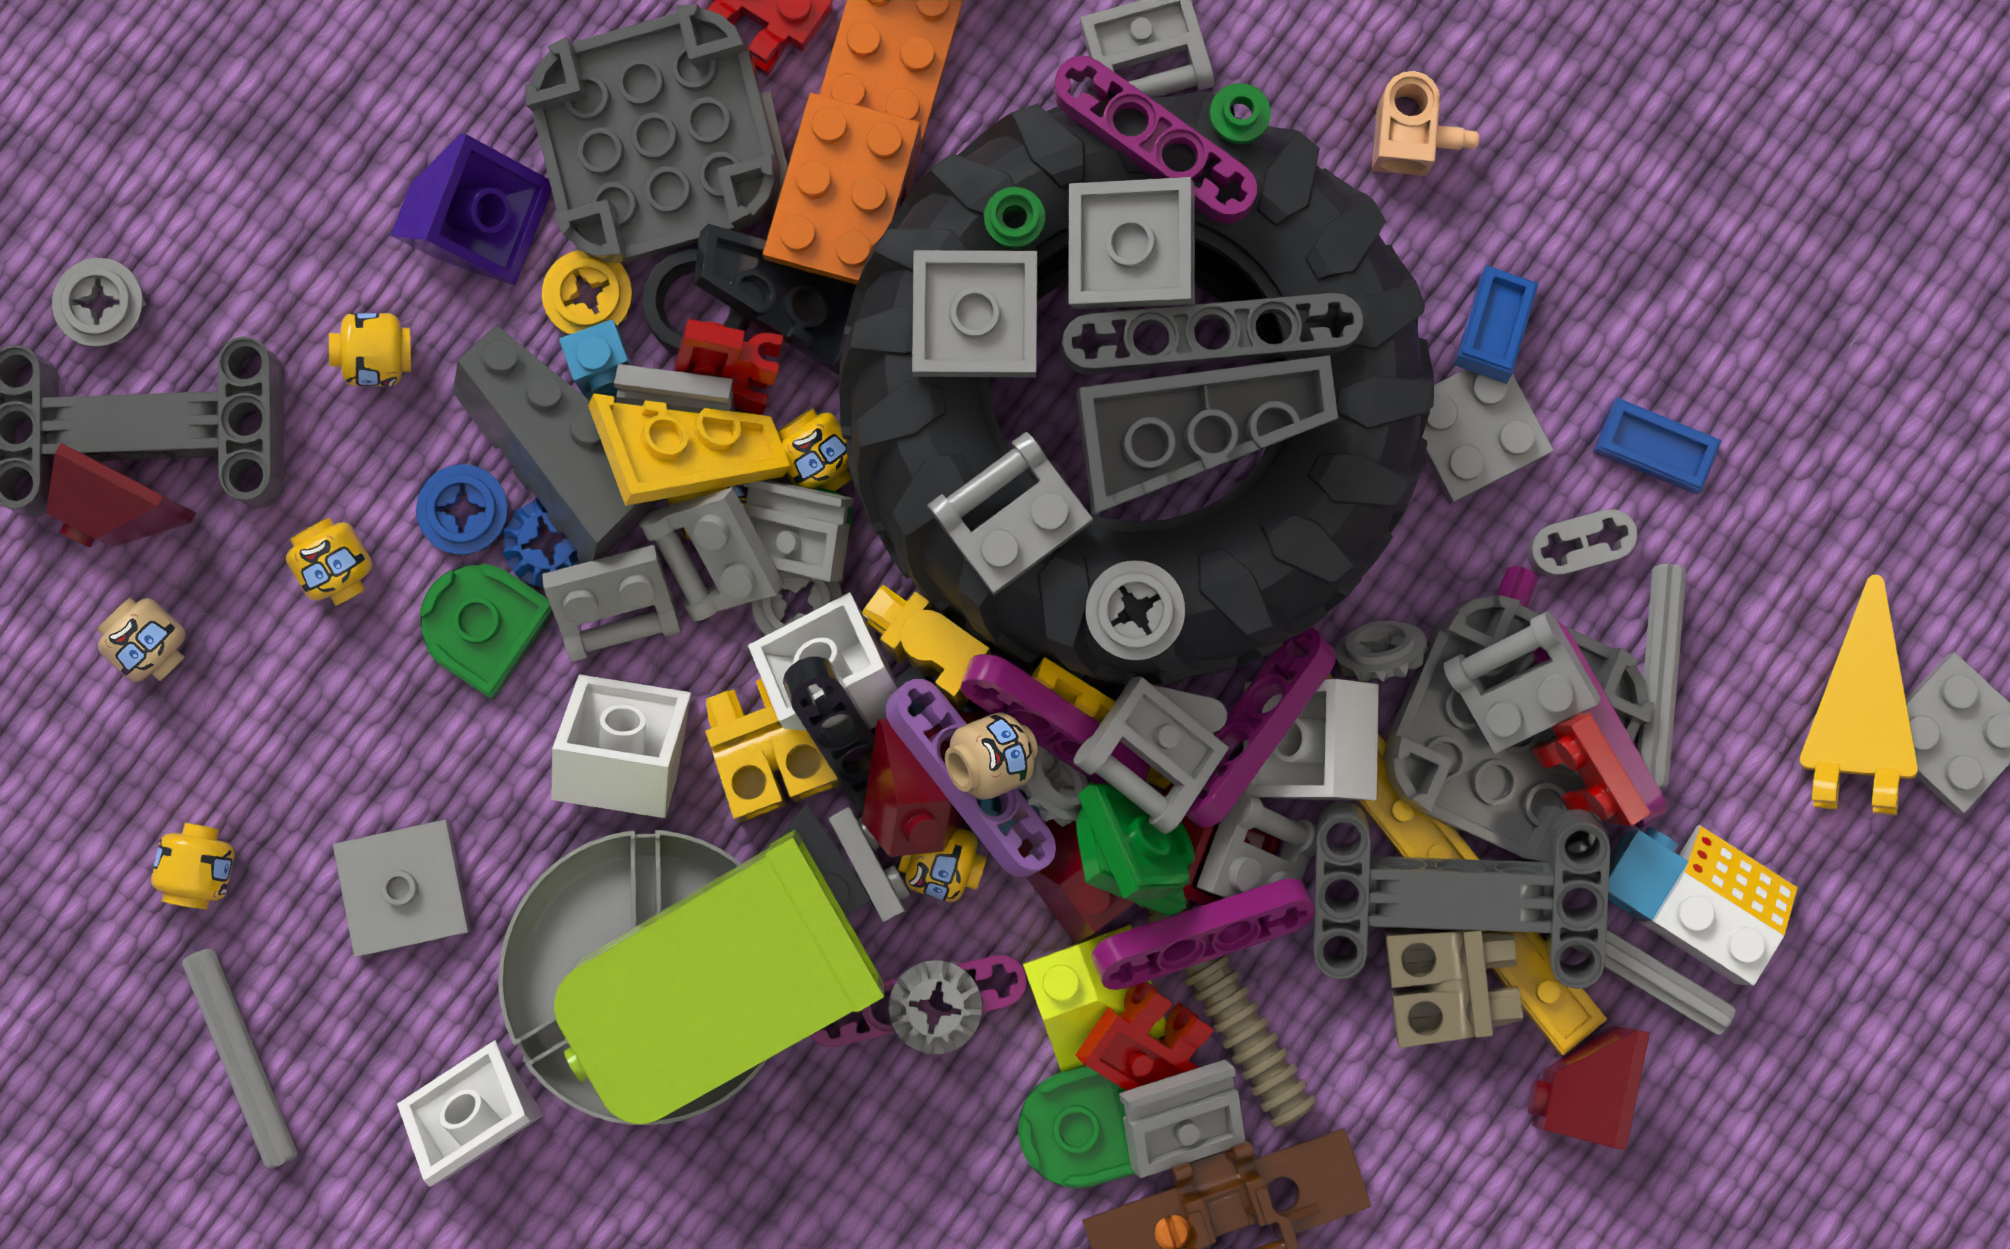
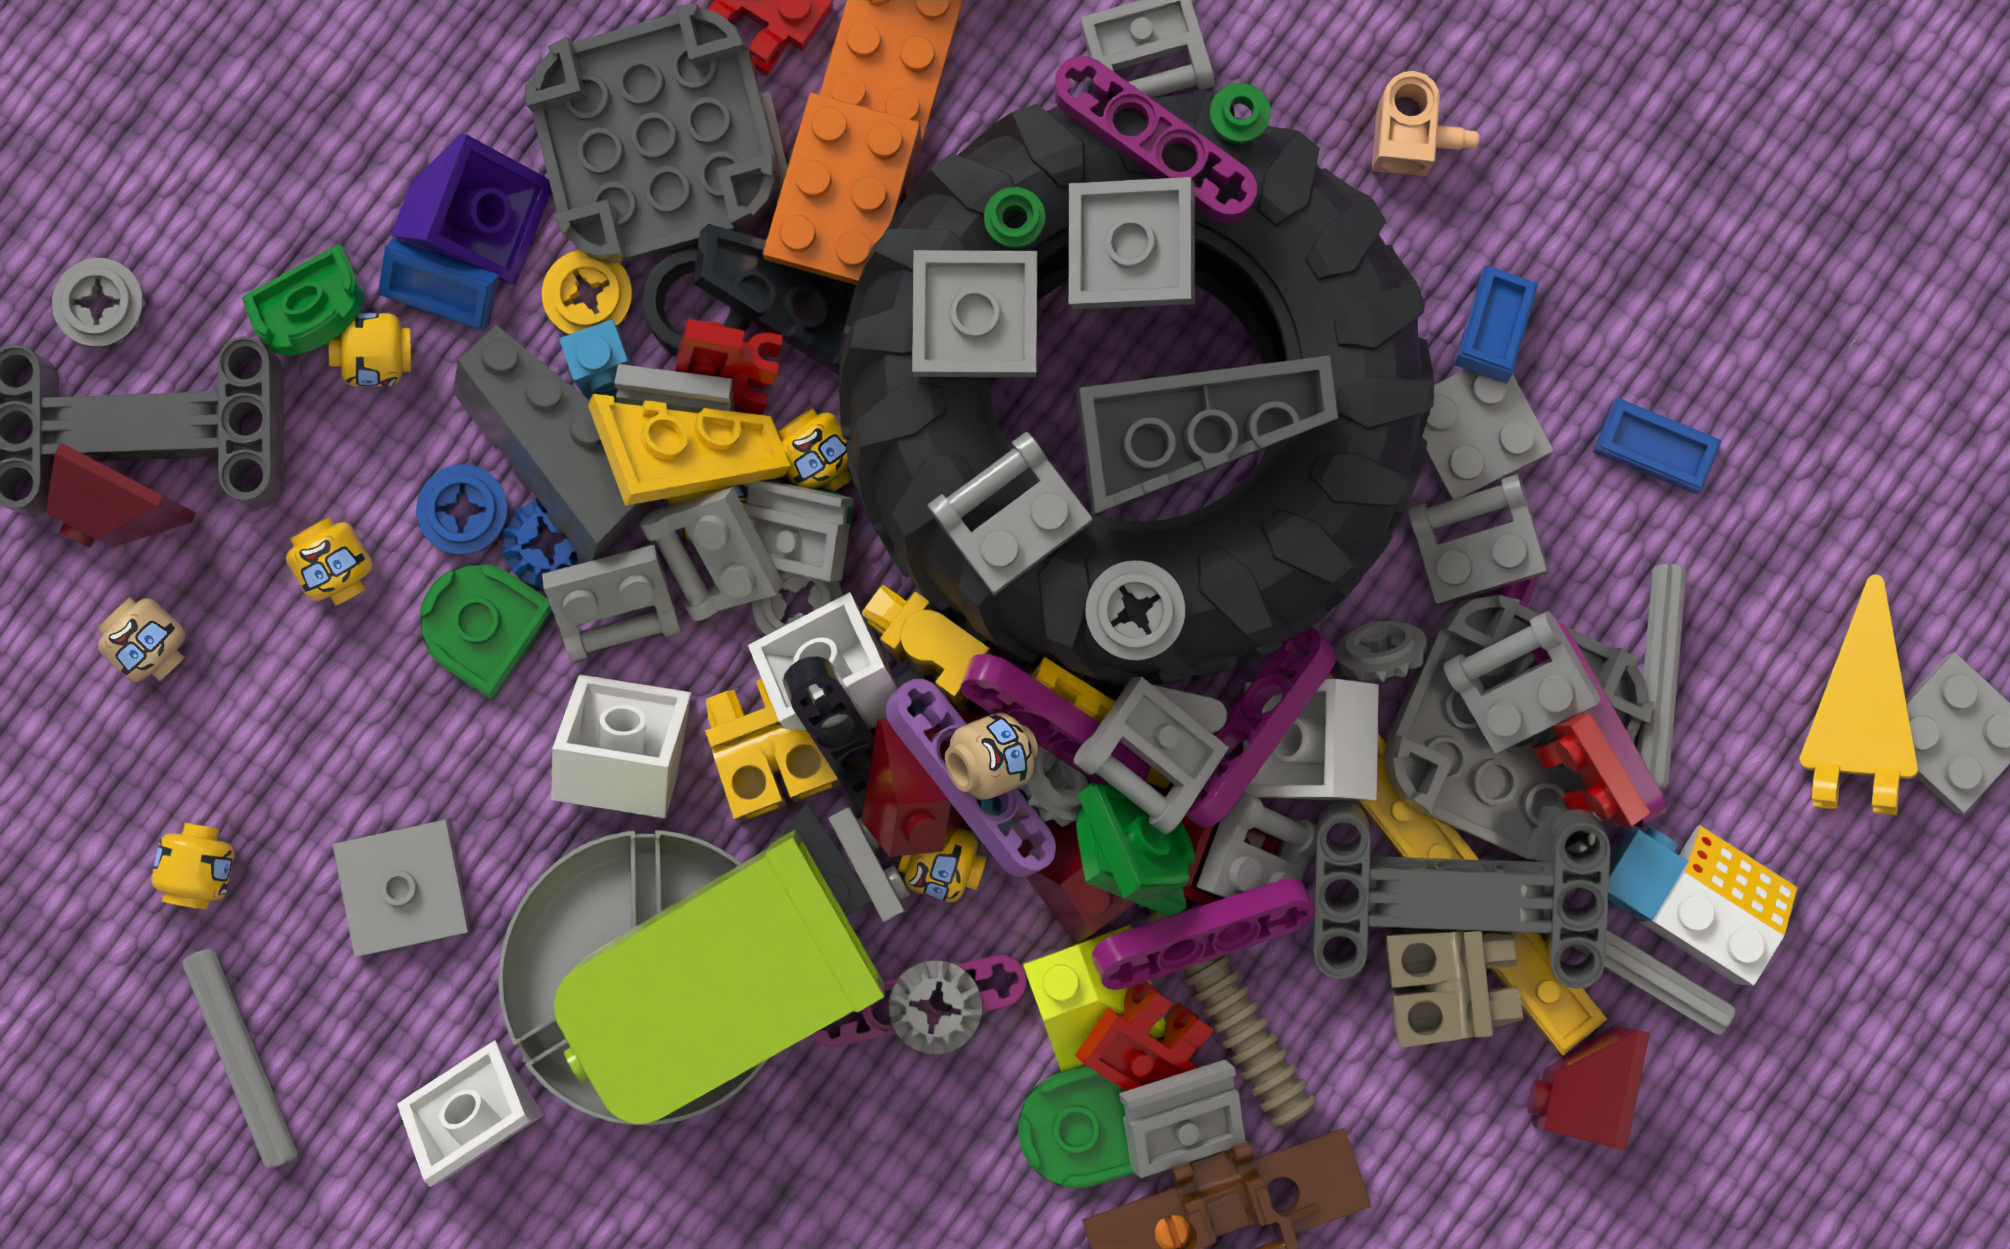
dark grey beam [1061,293,1363,375] -> none
light grey beam [1527,509,1637,578] -> none
none -> green tile [242,244,364,355]
none -> blue tile [378,238,499,331]
none -> light grey plate [1408,474,1549,606]

